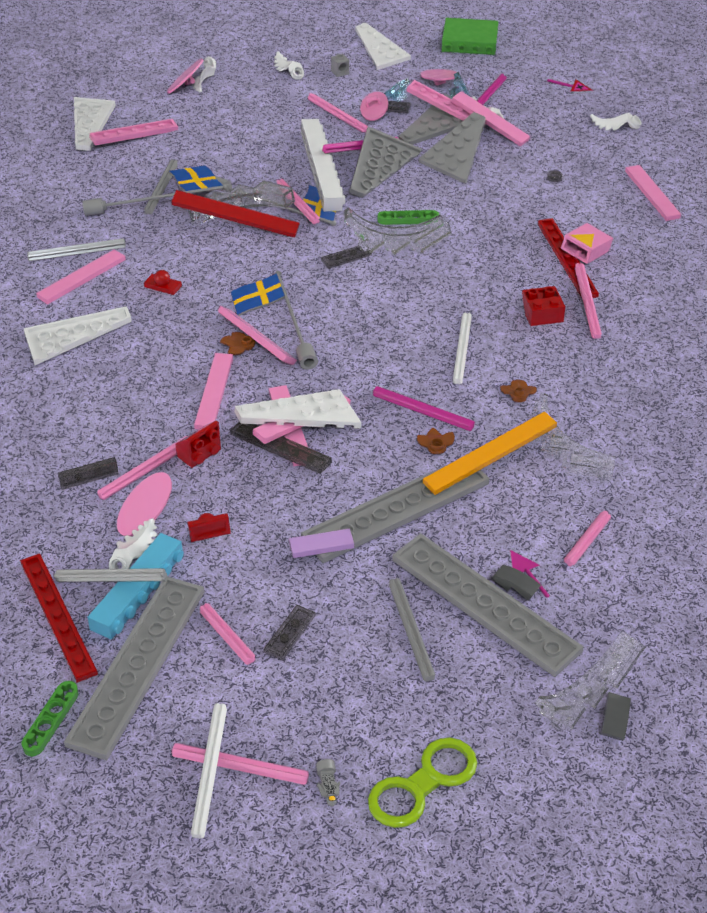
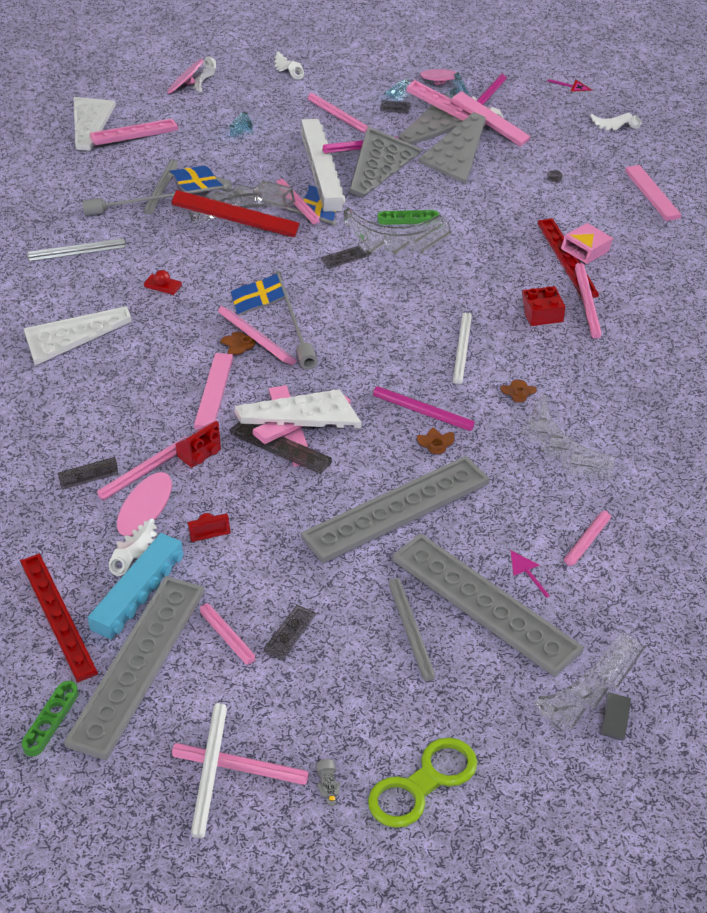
bright pink tile [36,249,126,304] -> none
light grey axle [54,568,167,582] -> none
lavender tile [289,528,354,558] -> none
light grey brick [331,54,349,77] -> none
white wing [355,23,411,70] -> none
bright pink shield [360,92,388,121] -> none
light orange tile [423,411,557,495] -> none
bright green panel [442,18,499,55] -> none
dark grey slope [492,565,541,601] -> none
none -> clear light blue slope [230,111,253,138]

